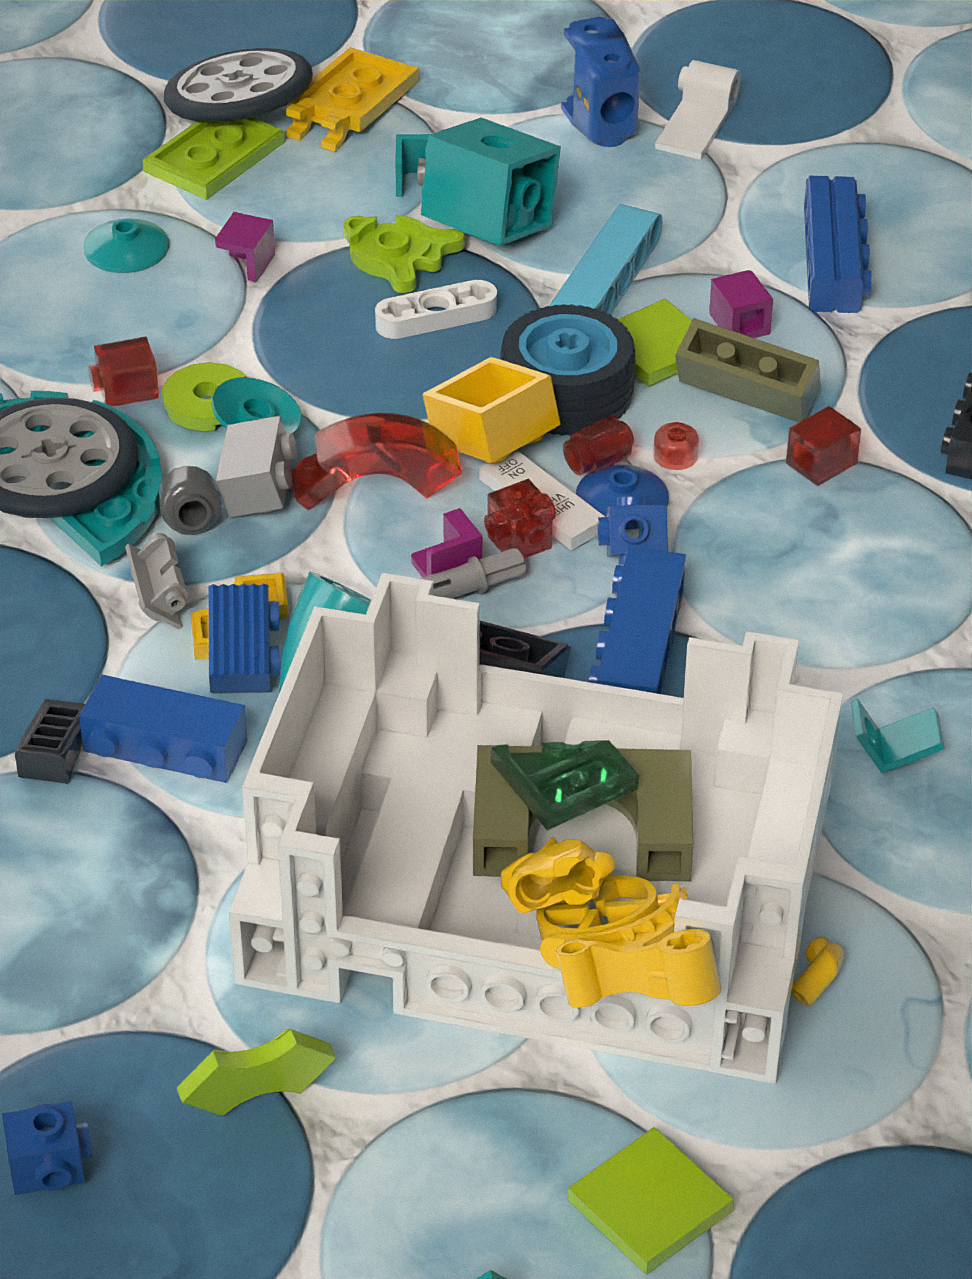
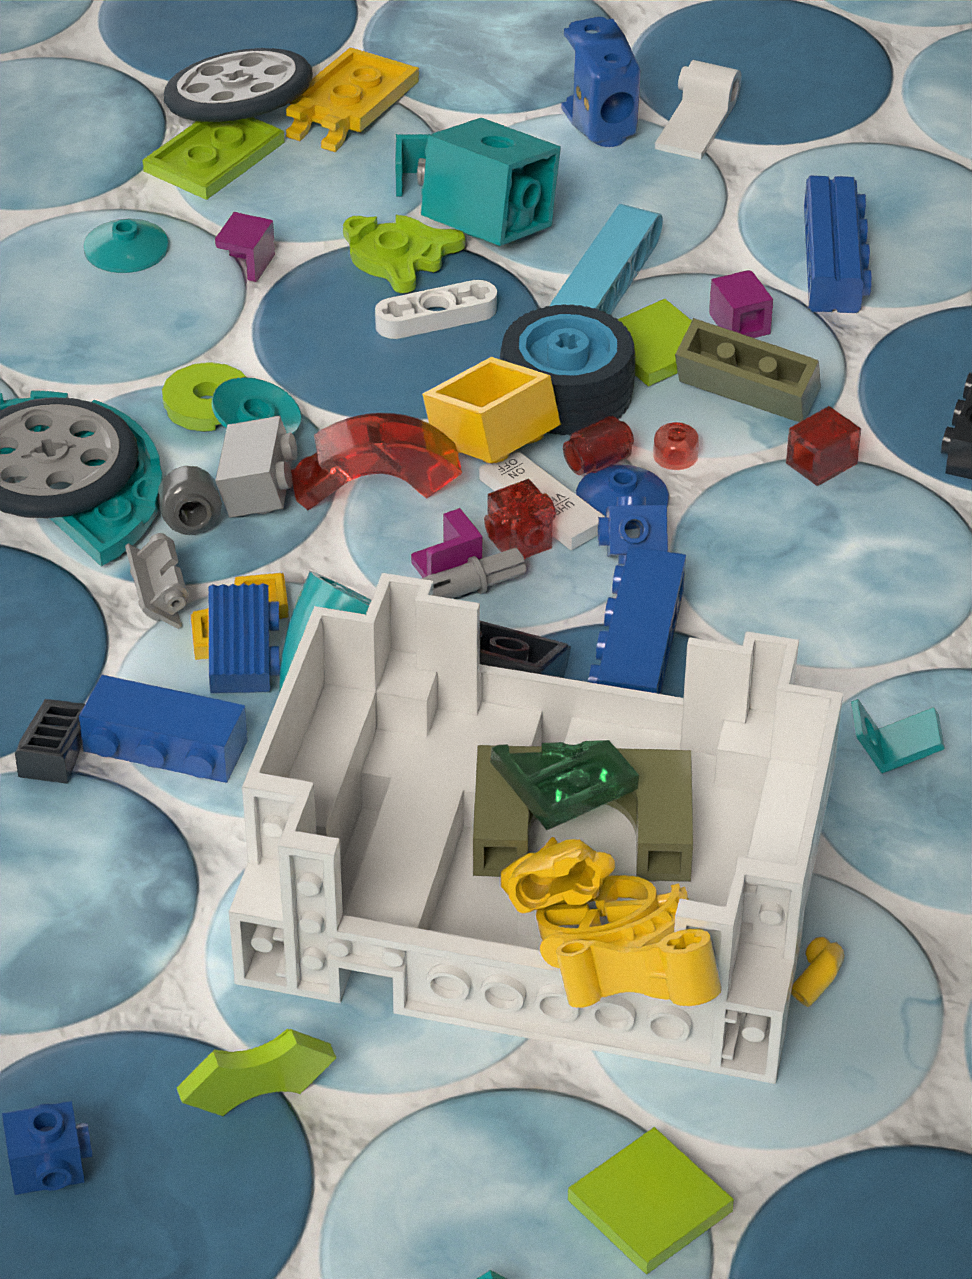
clear red brick [88,336,159,407] -> none

